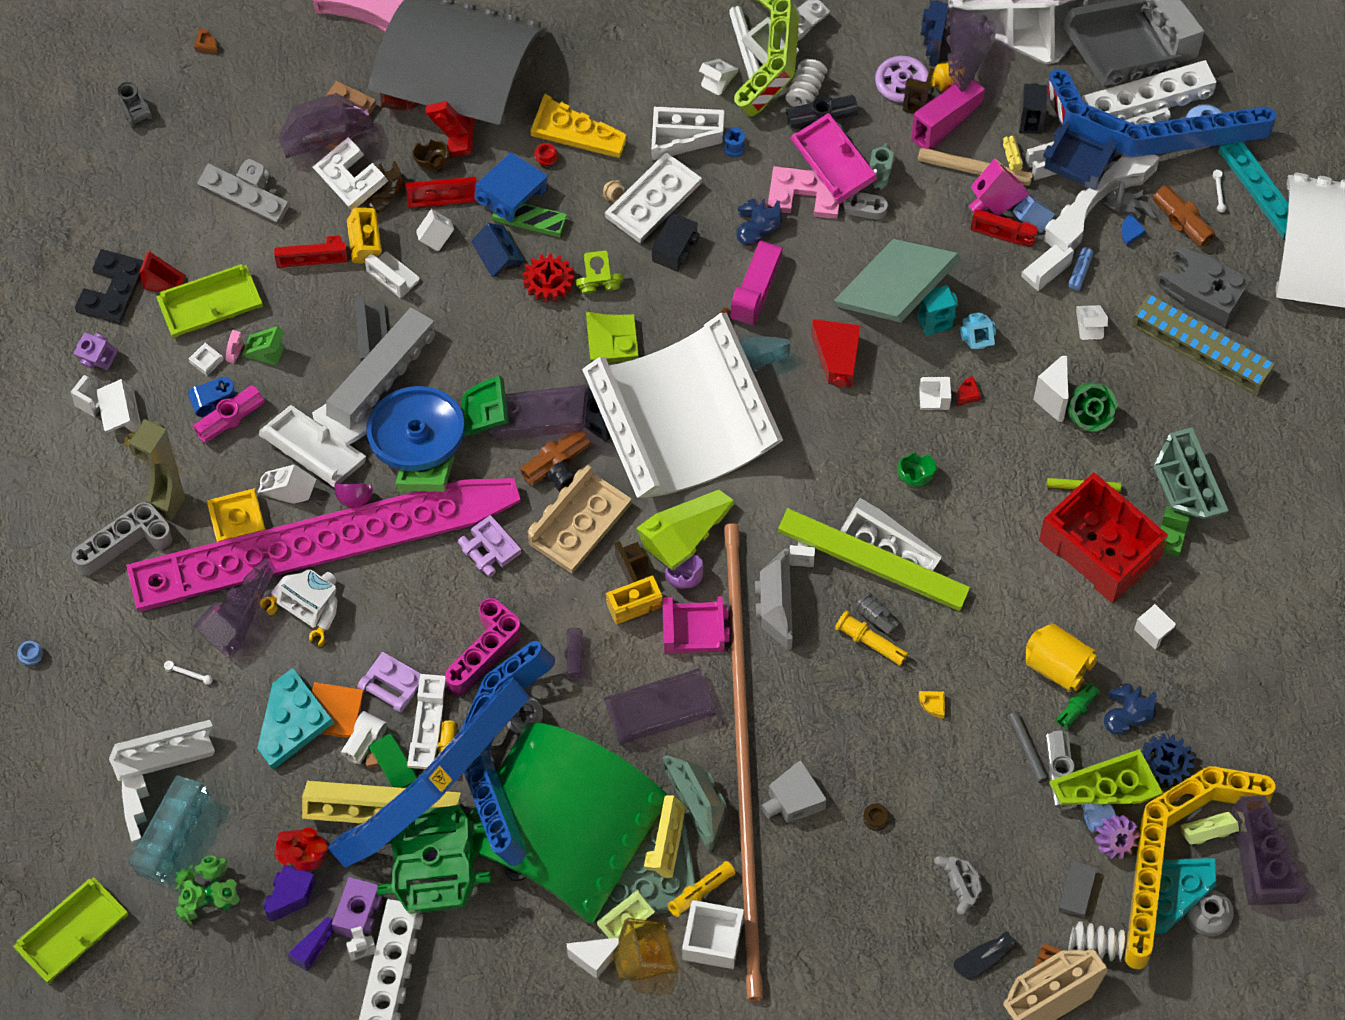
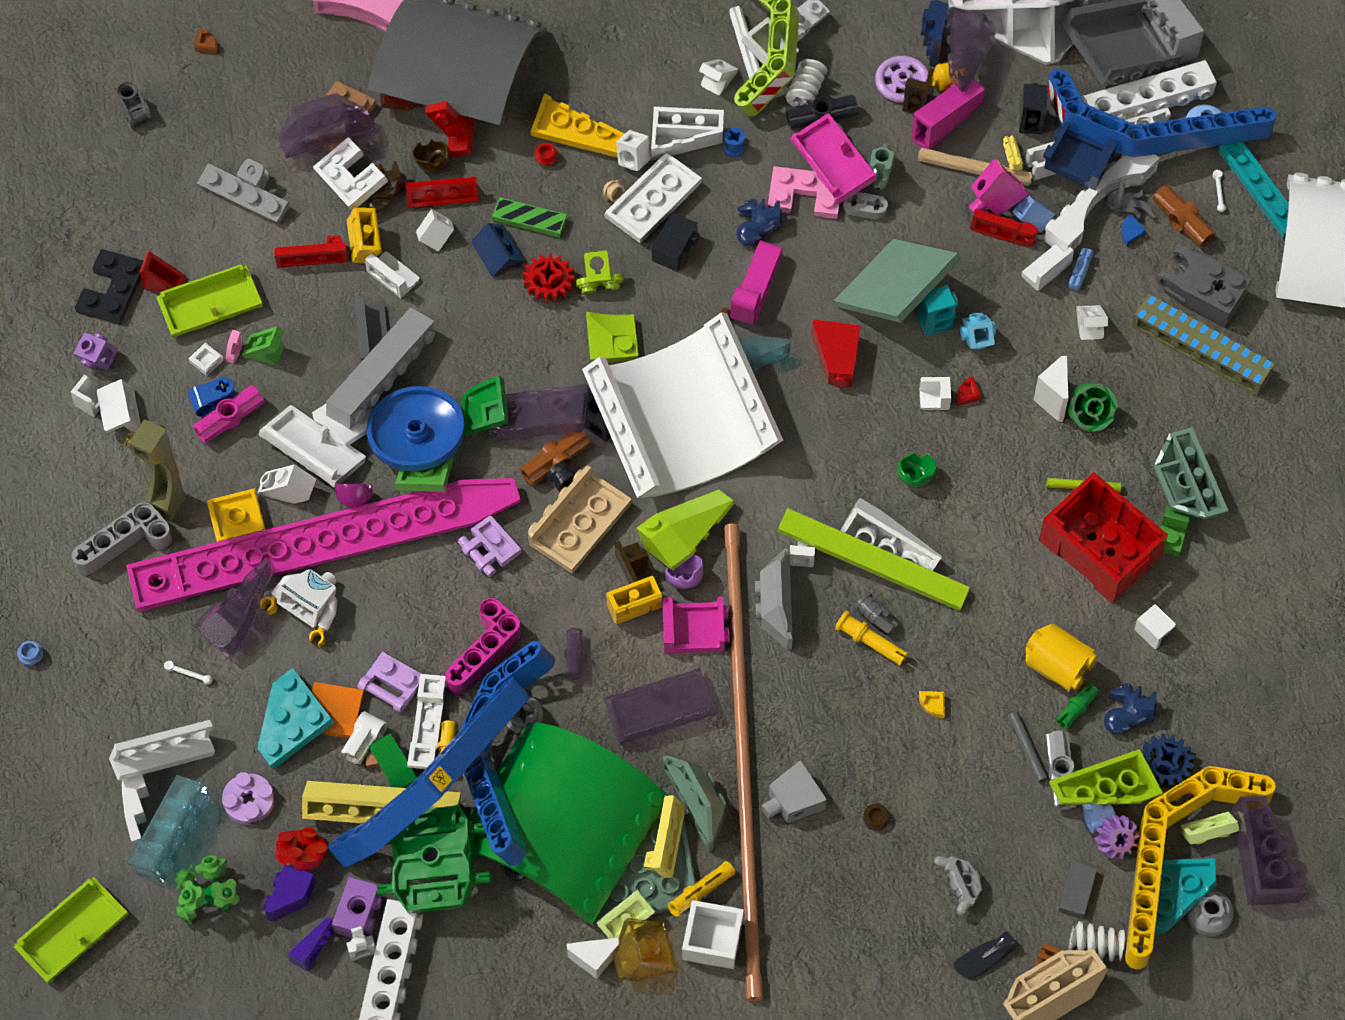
blue panel [475,152,548,223] -> none
none -> lavender plate [222,772,274,825]
none -> white brick [616,130,651,171]

